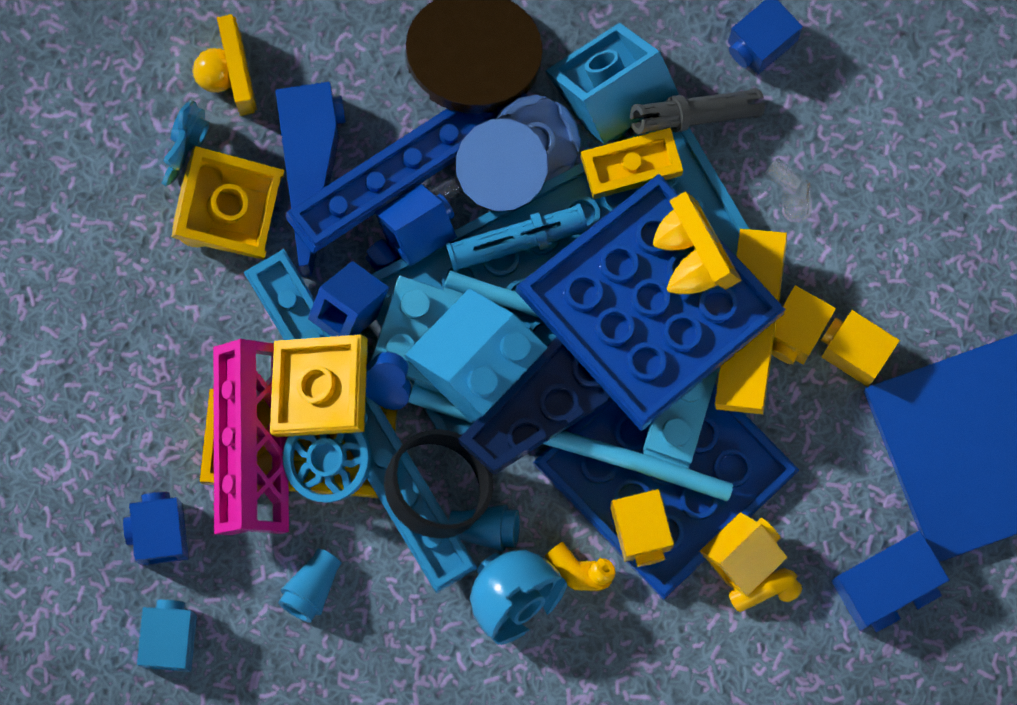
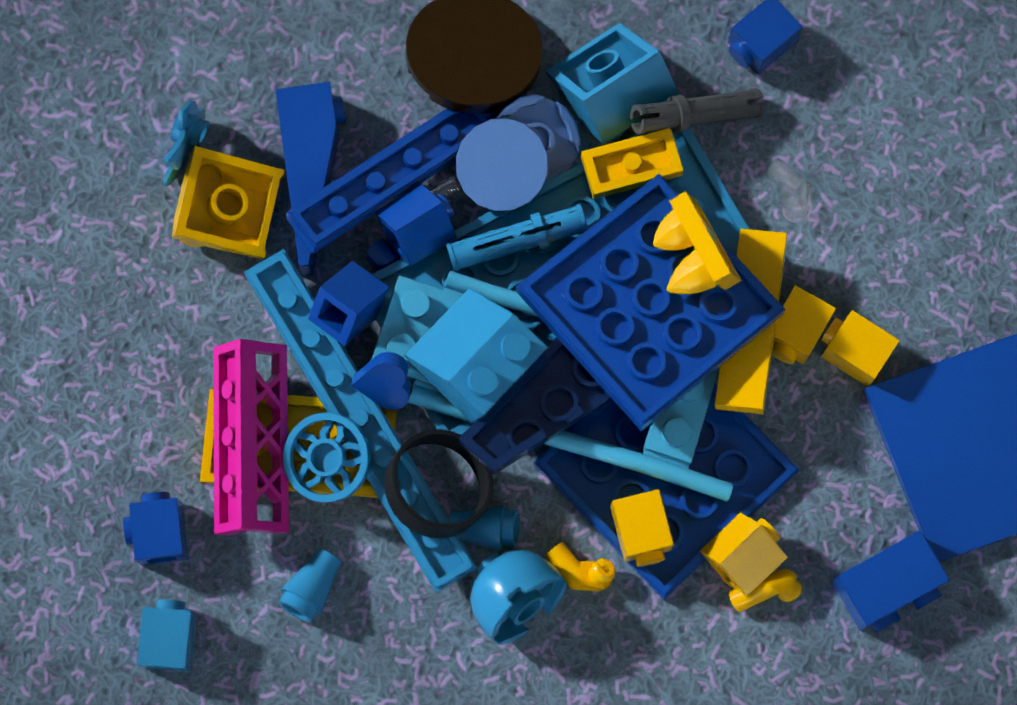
yellow tile [193,14,257,116] -> none
yellow tile [270,335,368,437] -> none

